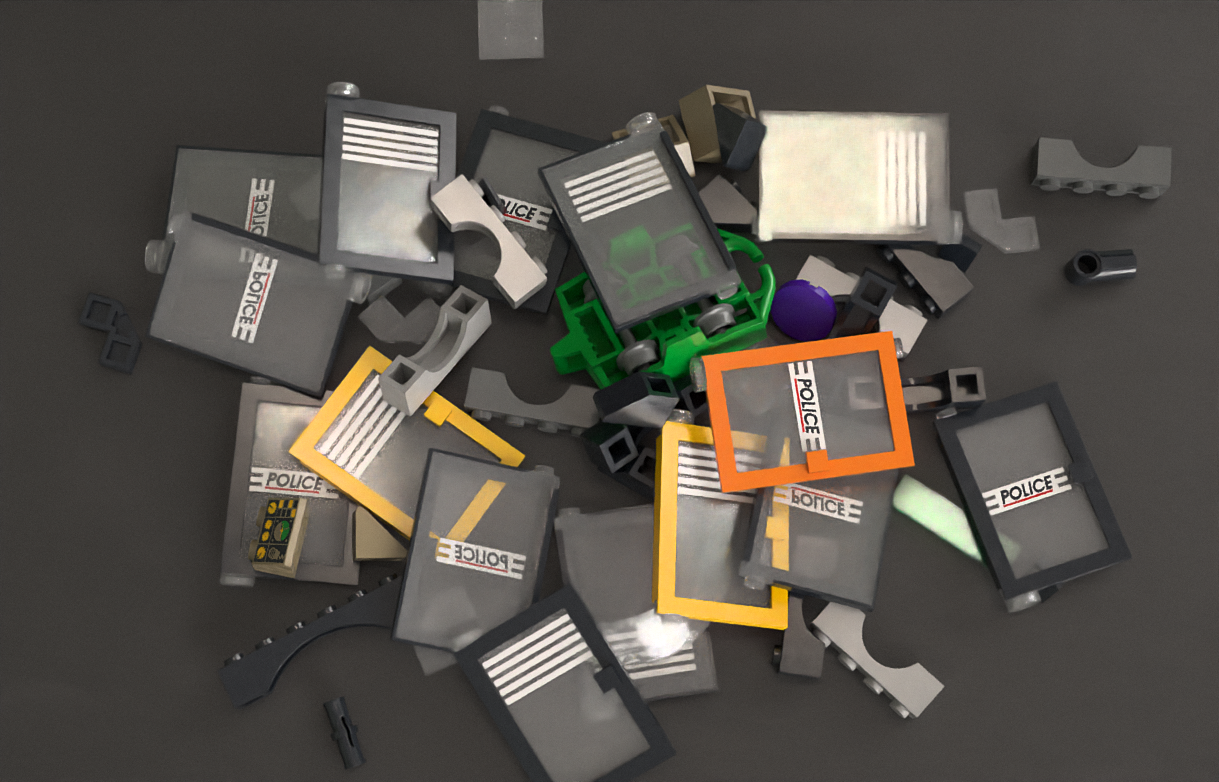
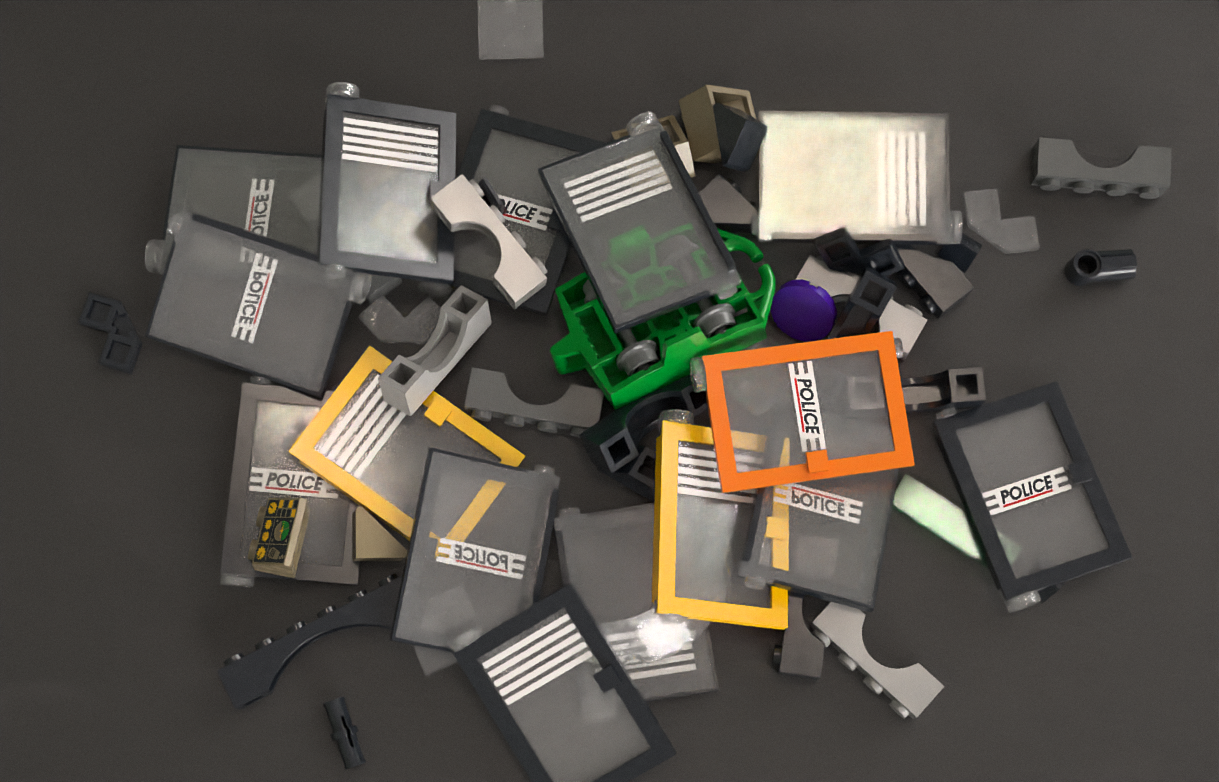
black slope [592,371,680,428] -> none
none -> black tile [815,226,905,276]

